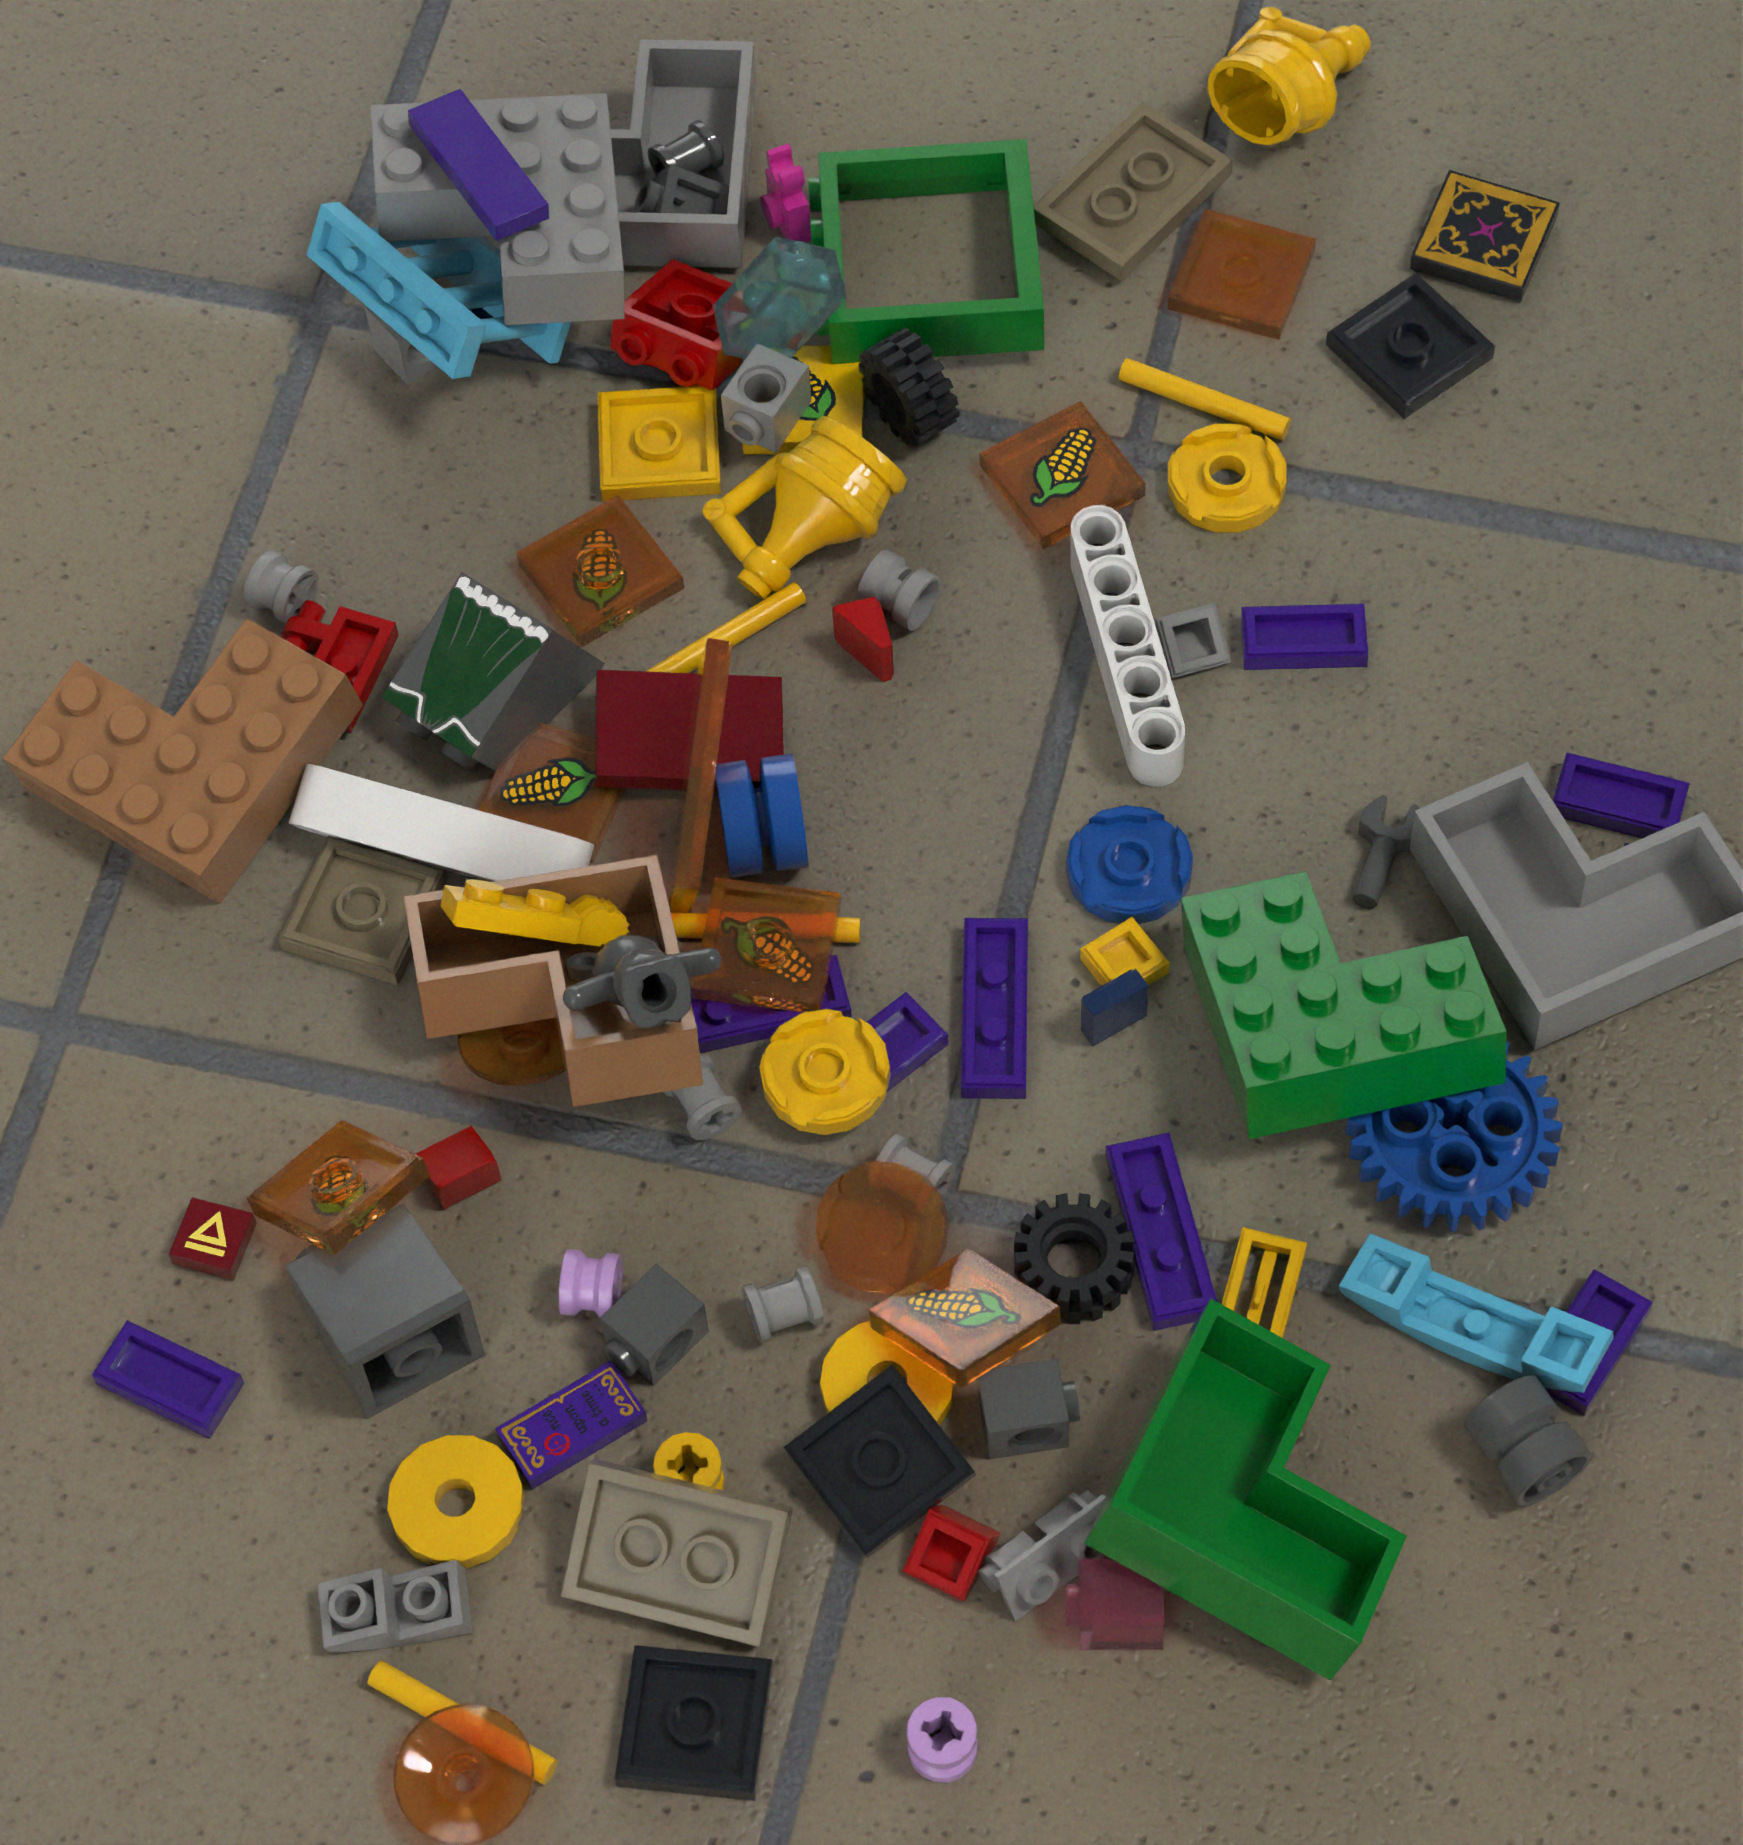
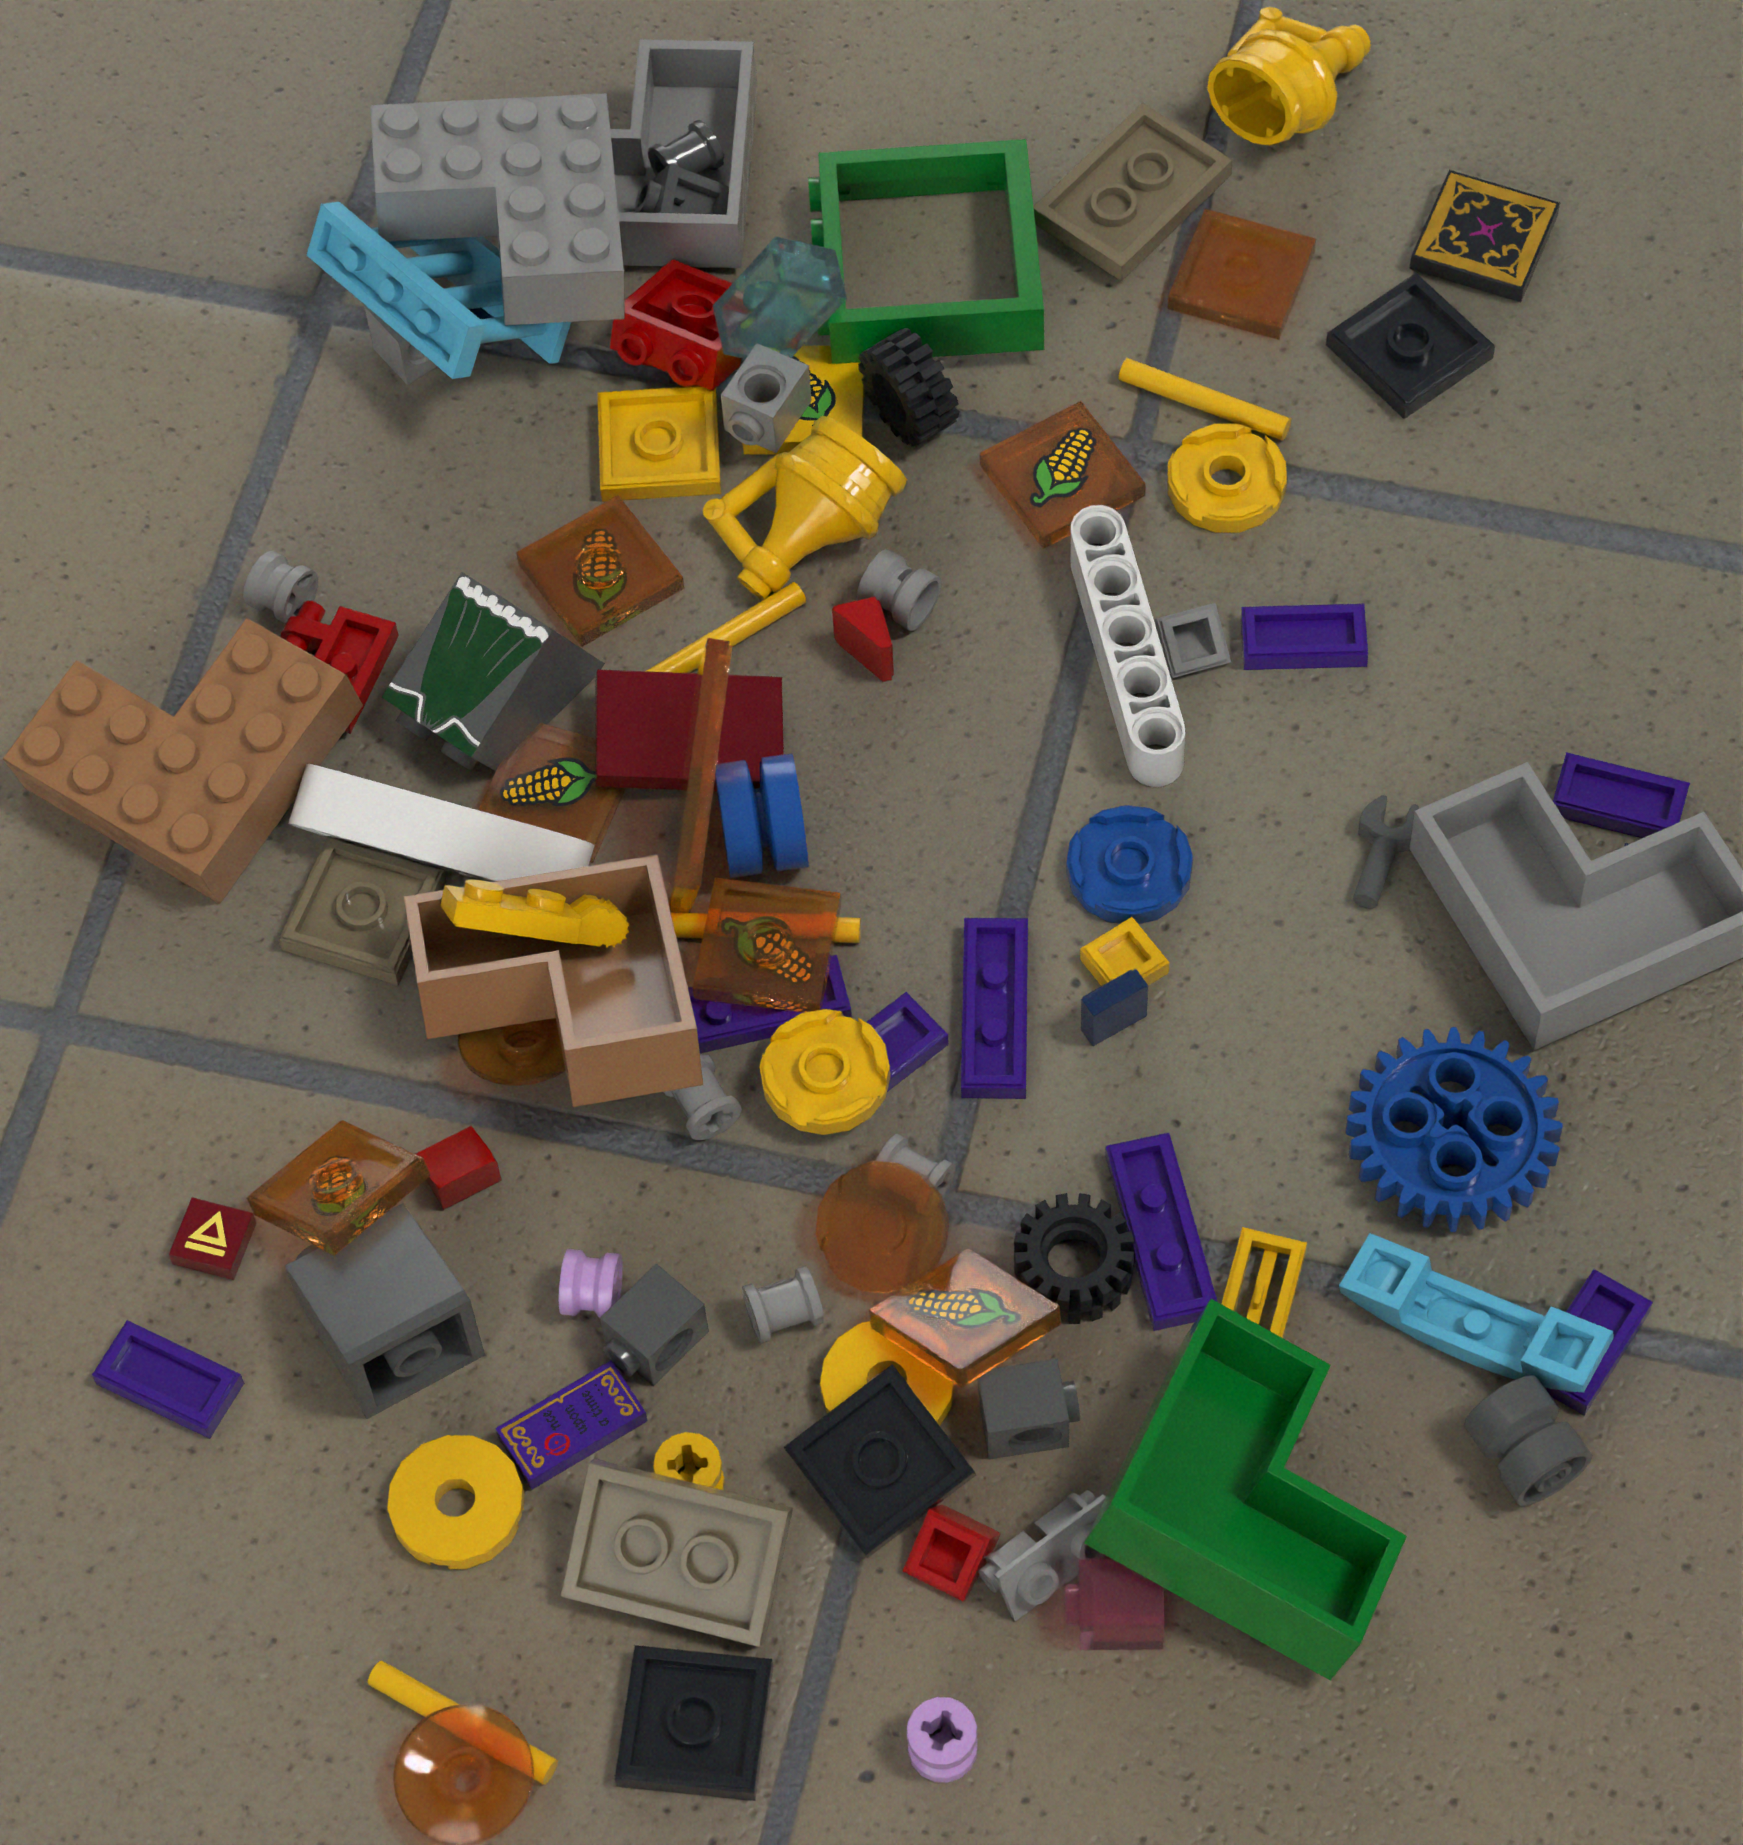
light grey slope [318,1560,473,1652] -> none
dark purple tile [408,89,549,241] -> none
dark grey animal [563,935,722,1029] -> none
dark pink plate [760,143,811,248] -> none
green piece [1181,871,1506,1140] -> none

